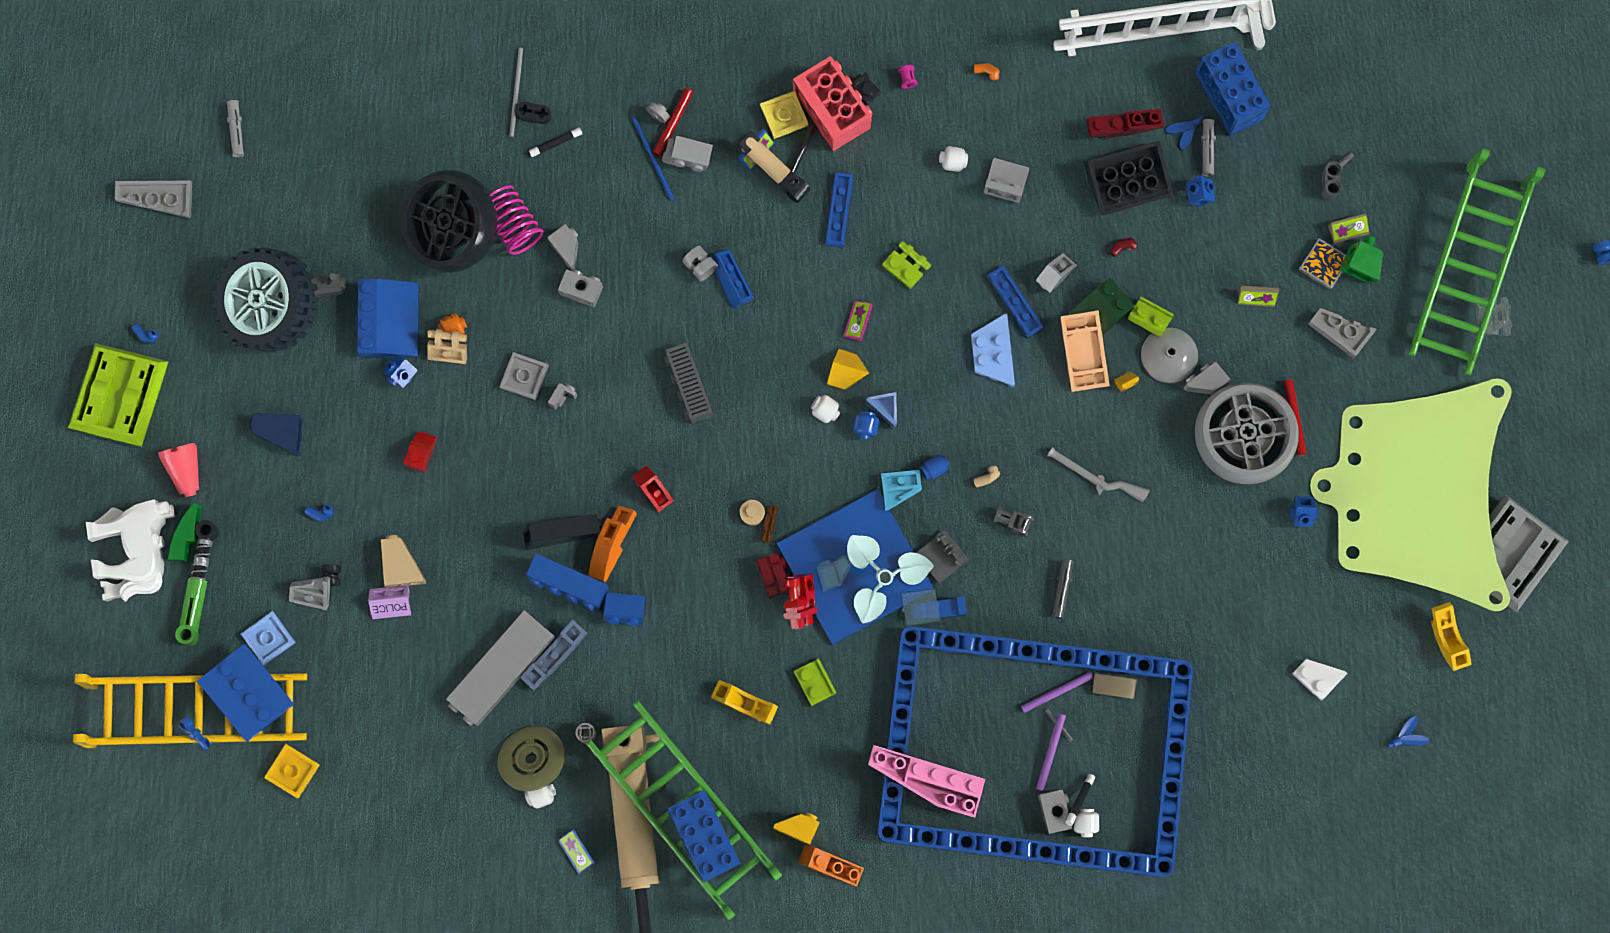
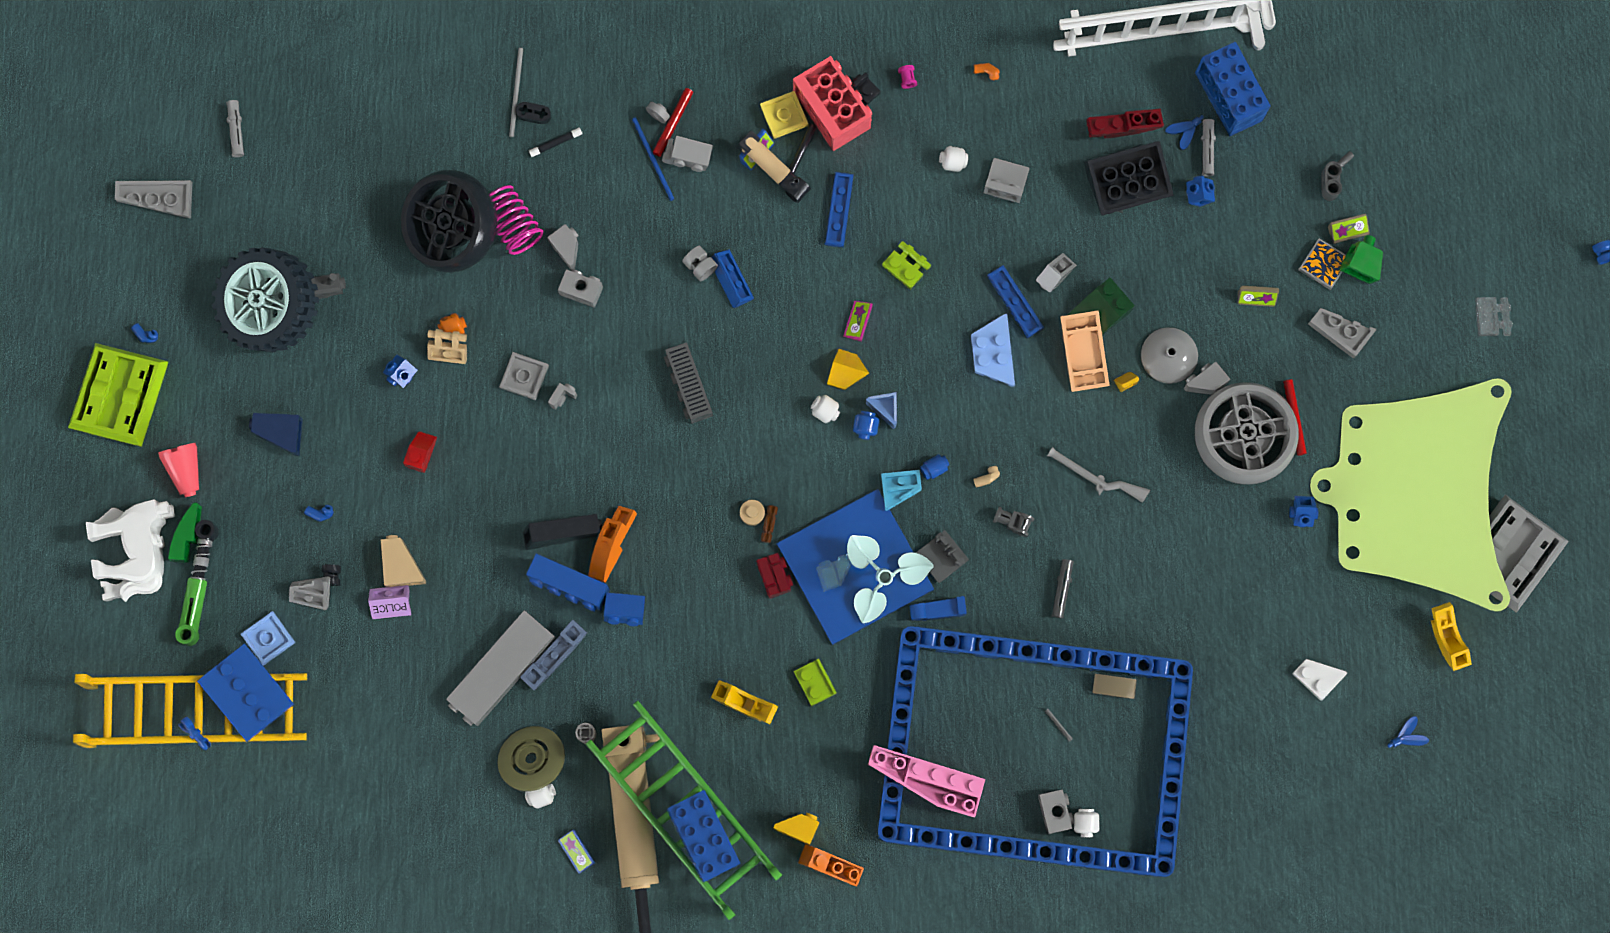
yellow plate [264,744,320,799] -> none
blue slope [357,279,419,358] -> none
red slope [632,465,674,512] -> none
red hips [783,574,818,629] -> none
clear light blue piece [901,589,940,626] -> none
medium lavender bar [1021,672,1093,713] -> none
medium lavender bar [1036,714,1066,791] -> none
black bar [1065,774,1095,826] -> none
dark red arm [1109,237,1137,257] -> none
lime plate [1128,297,1174,337] -> none
bright green piece [1408,148,1545,376] -> none

